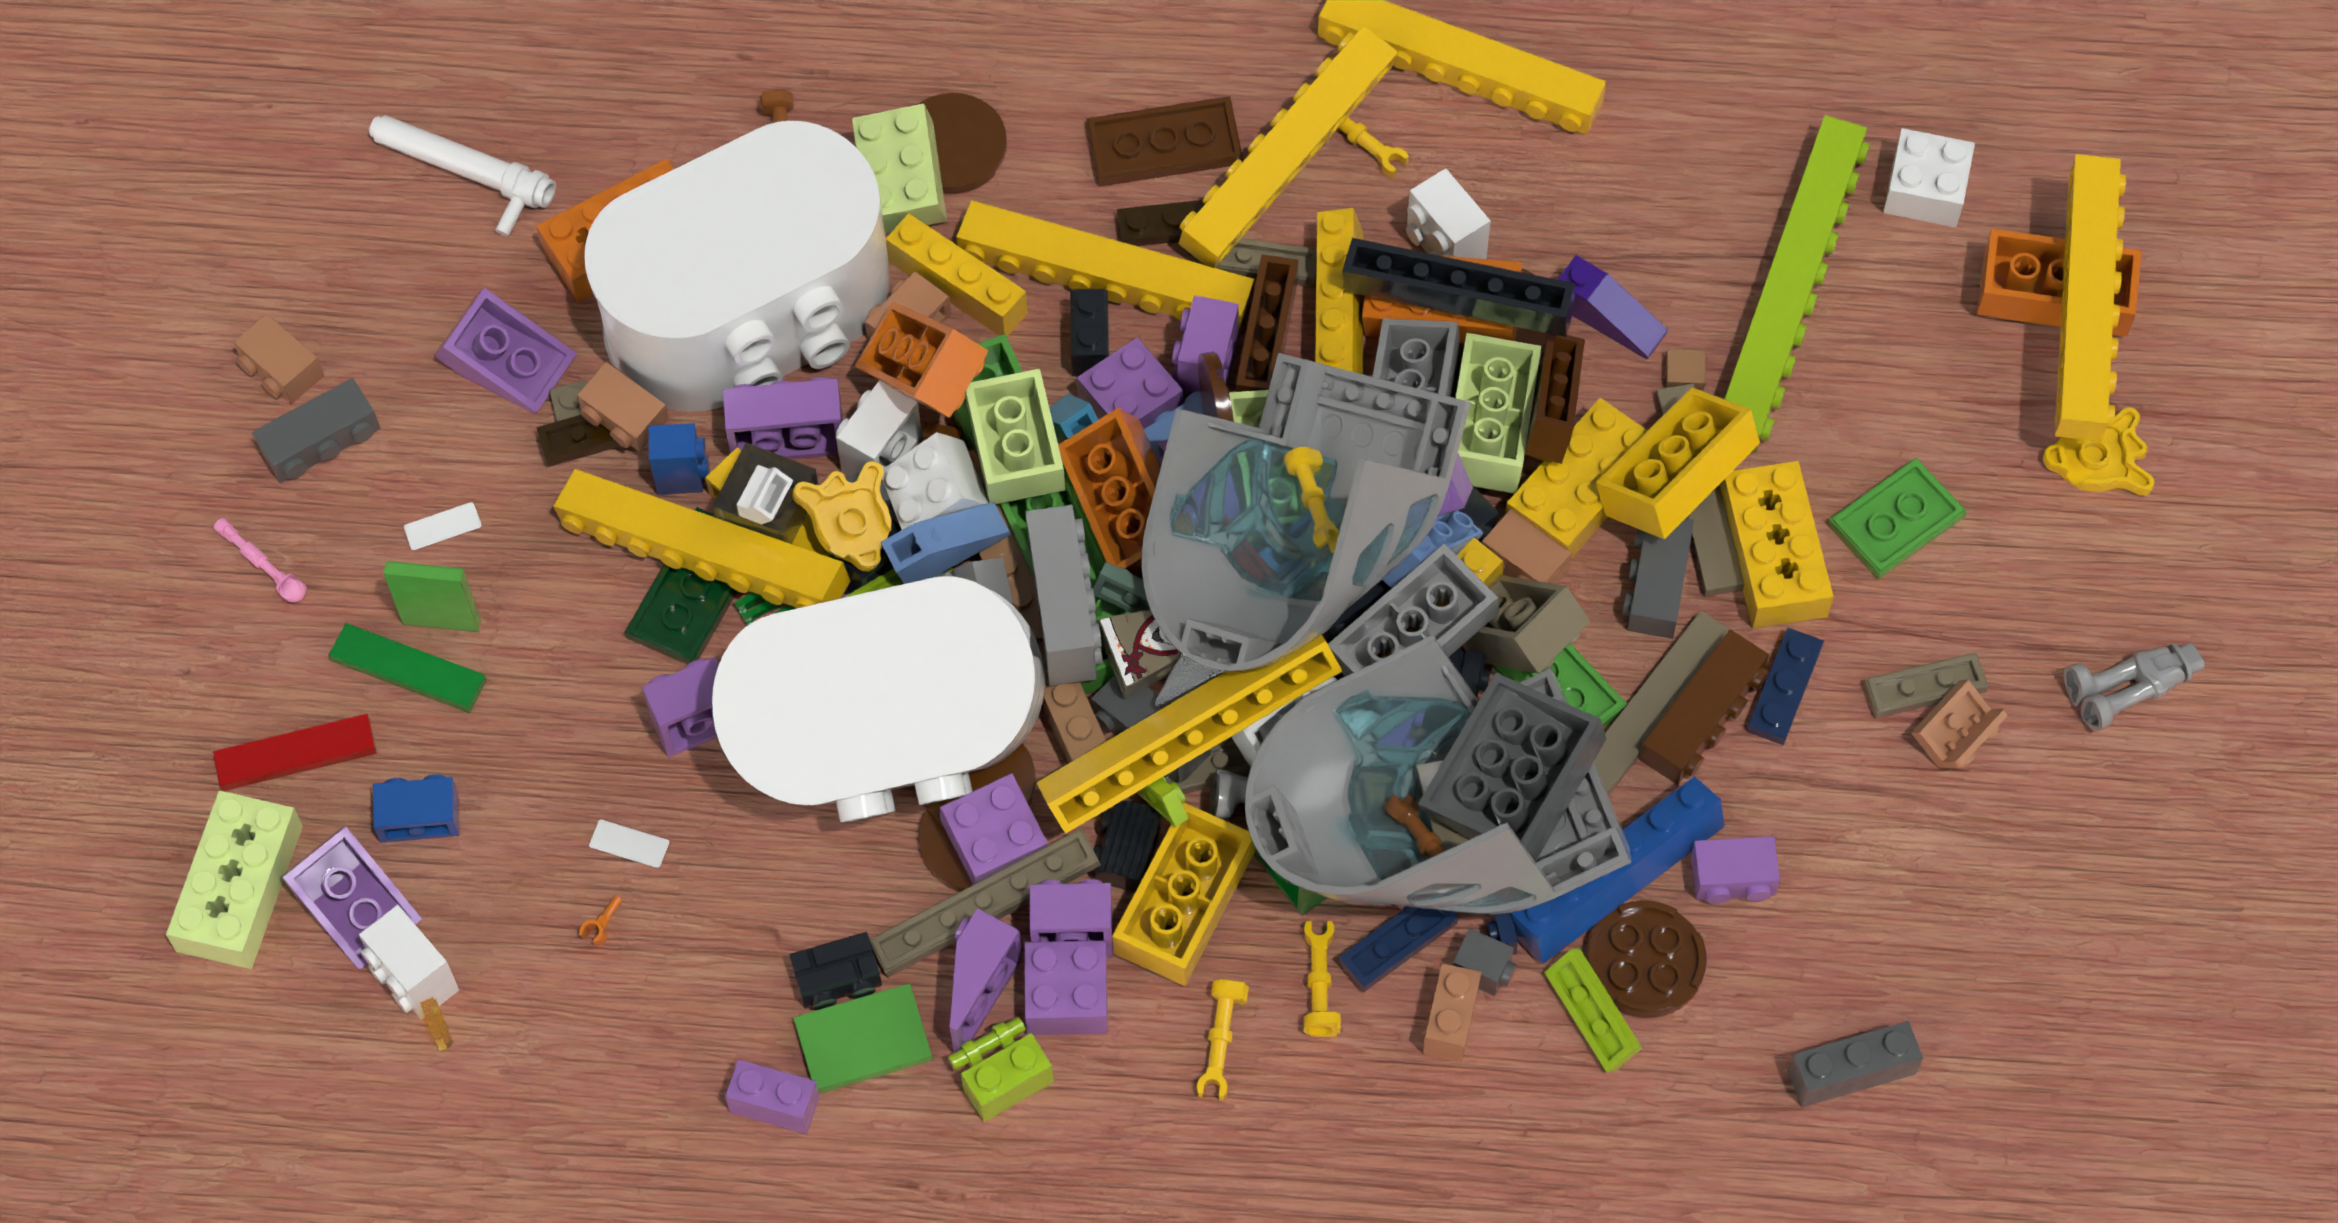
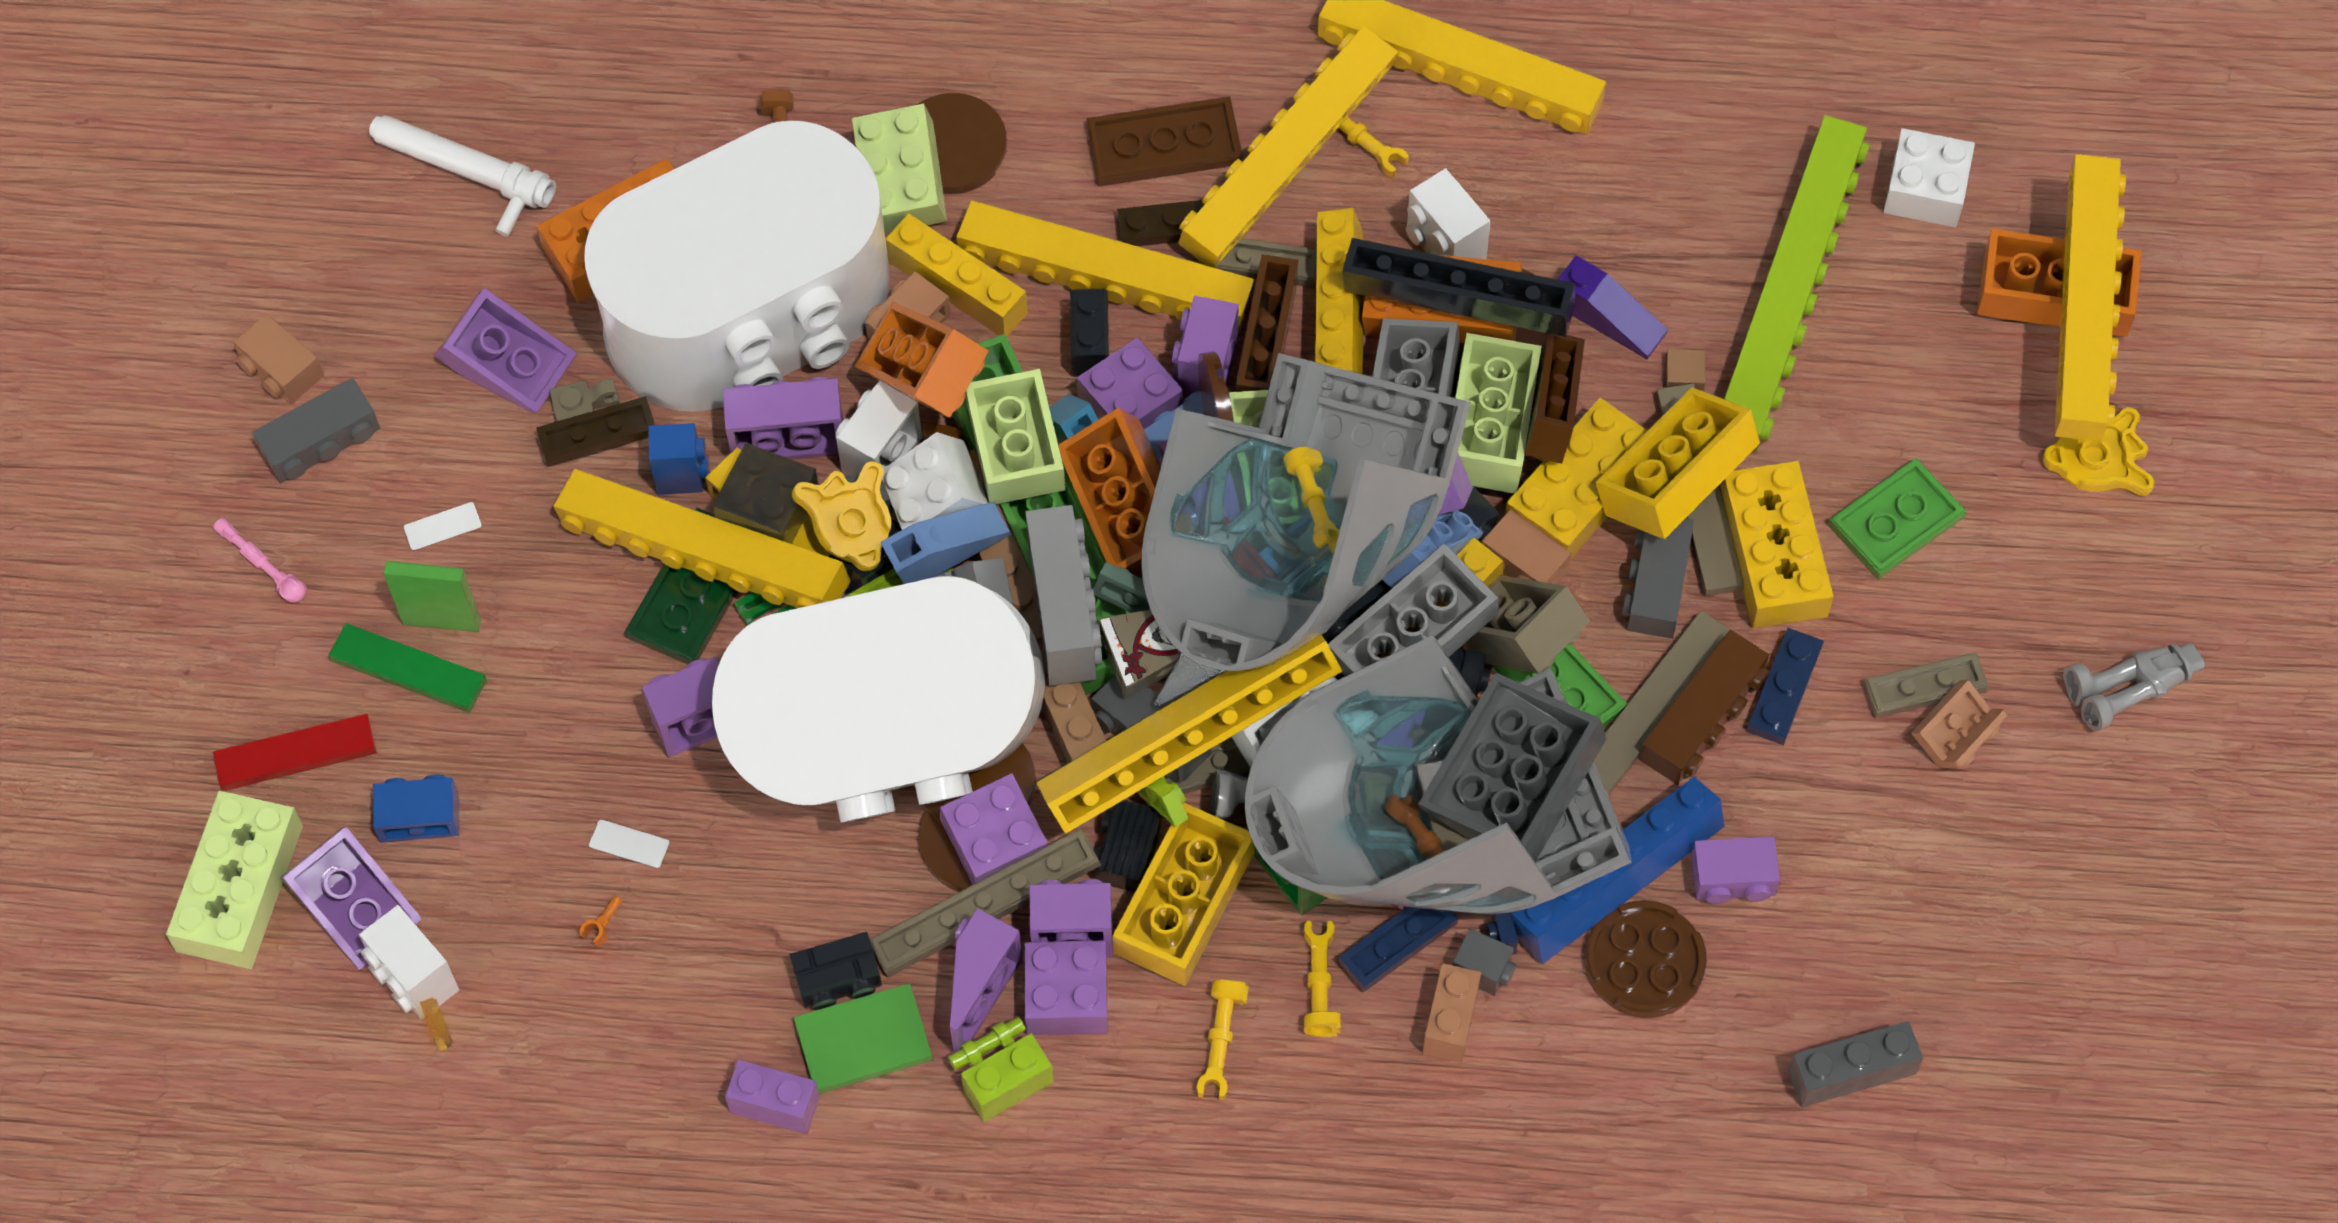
nougat brick [577,362,669,452] -> none
white piece [737,465,793,524] -> none
lime plate [1544,948,1642,1072] -> none

